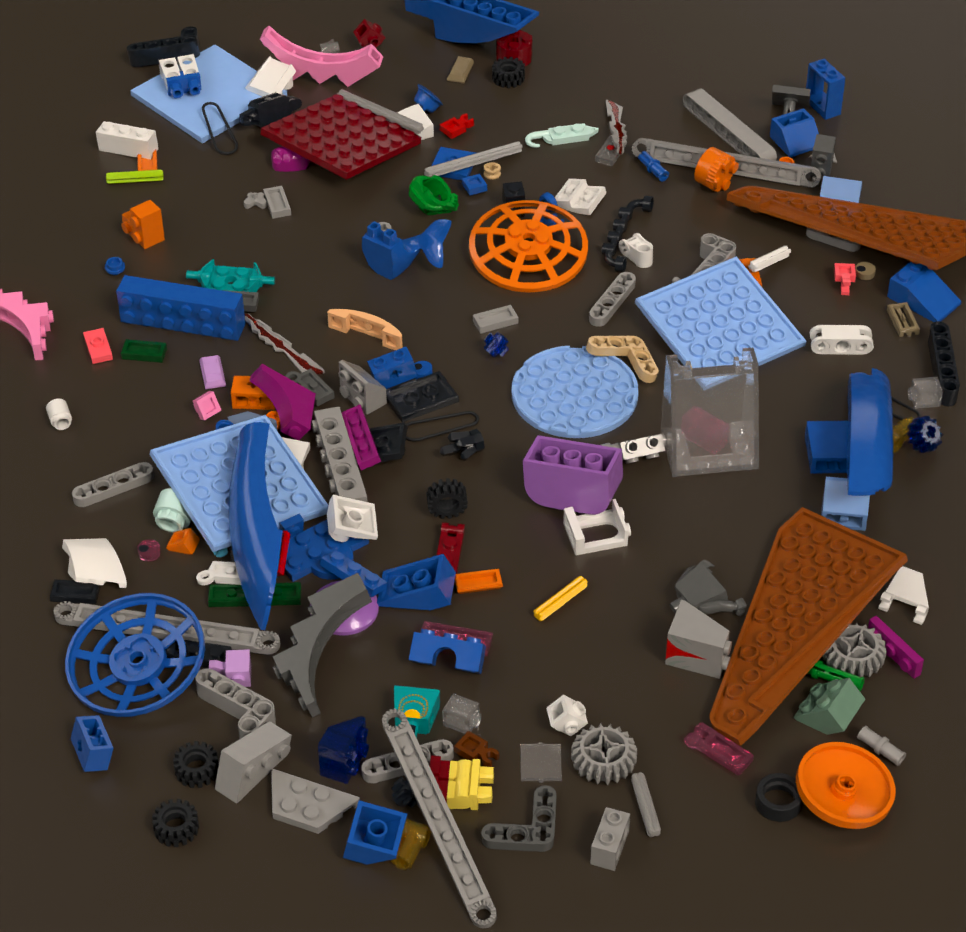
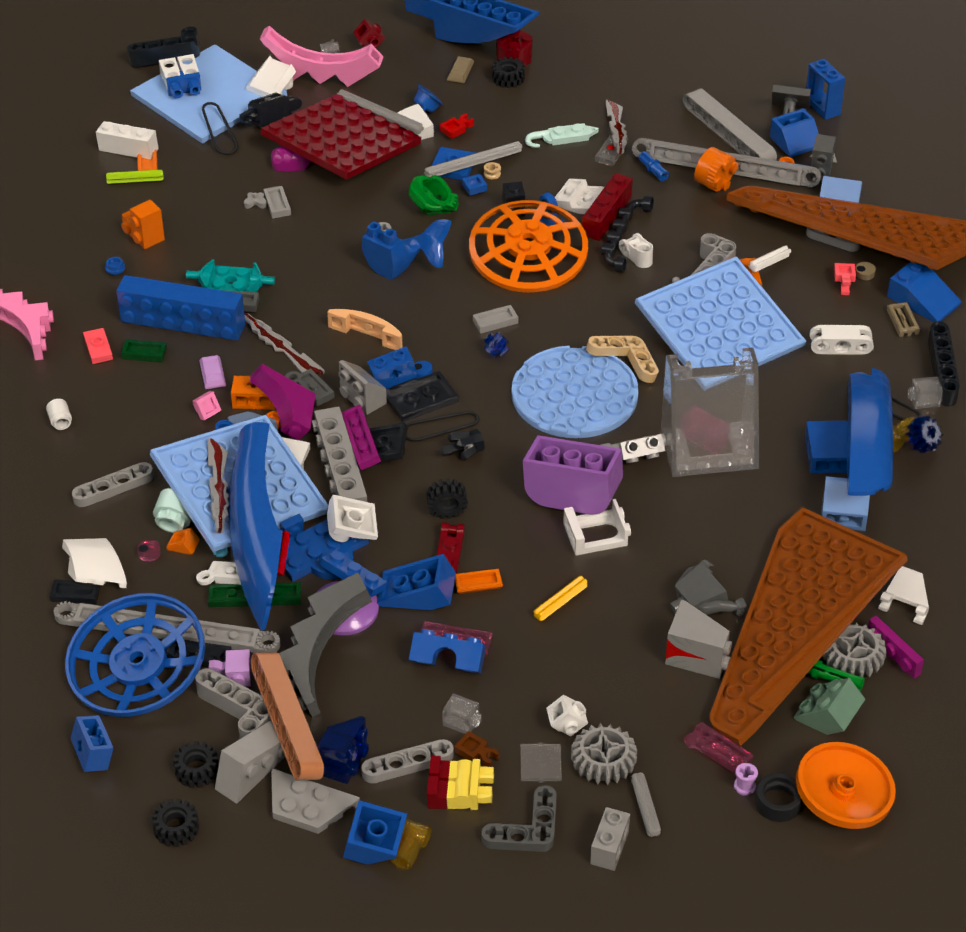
light grey plate [382,708,497,928] -> none
black gear [391,776,417,808] -> none
teal torso [394,685,440,738] -> none
light grey beam [589,272,636,327] -> none
light grey pin [857,726,906,766] -> none
none -> light grey sword [207,438,230,533]
none -> nougat beam [251,652,324,781]
none -> dark red brick [582,173,633,241]
none -> lavender bush [734,763,758,796]

